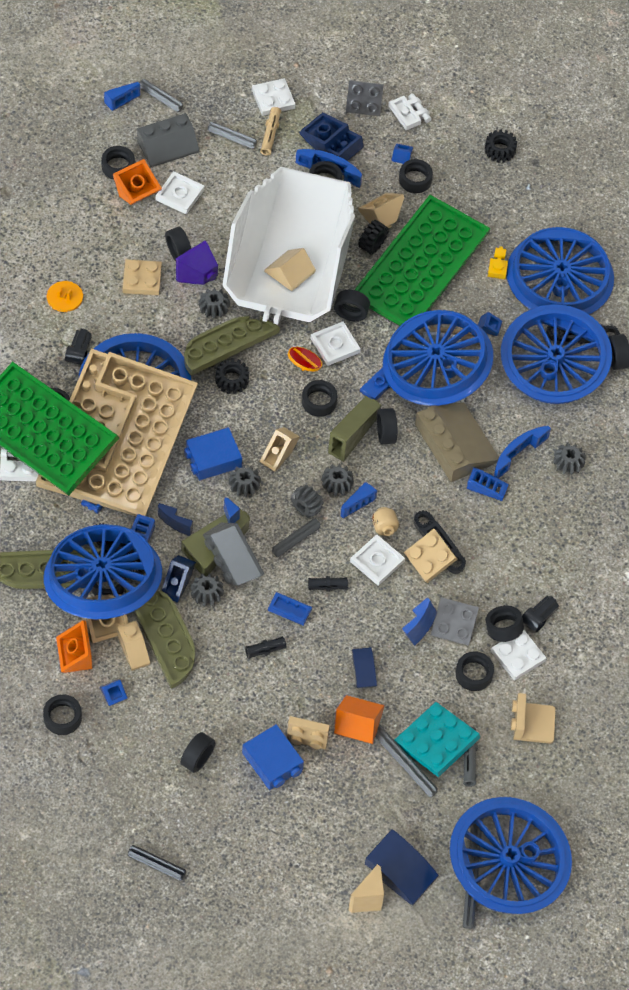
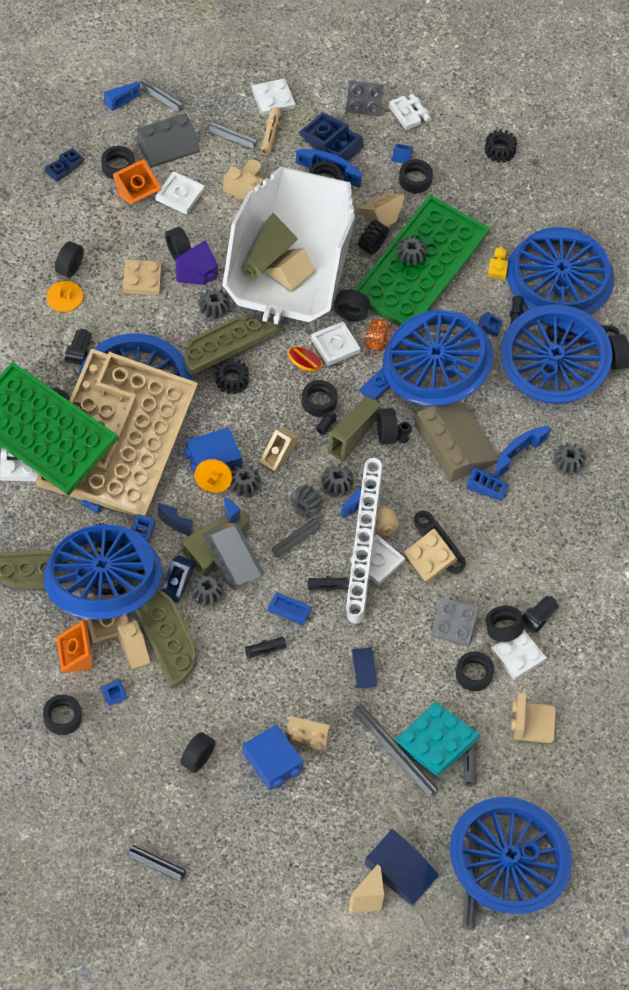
orange slope [334,695,385,744] -> none
blue slope [402,597,437,646] -> none
none -> dark blue slope [45,148,85,182]
none -> black tyre [55,241,84,278]
none -> light orange piece [194,459,232,493]
none -> tan brick [223,160,263,200]
none -> olive slope [241,213,298,281]
none -> black pin [316,410,337,435]
none -> white beam [346,458,382,624]
none -> clear orange gear [365,319,390,351]
none -> dark grey gear [396,235,427,266]
none -> black pin [397,421,412,443]
none -> black pin [510,296,524,323]

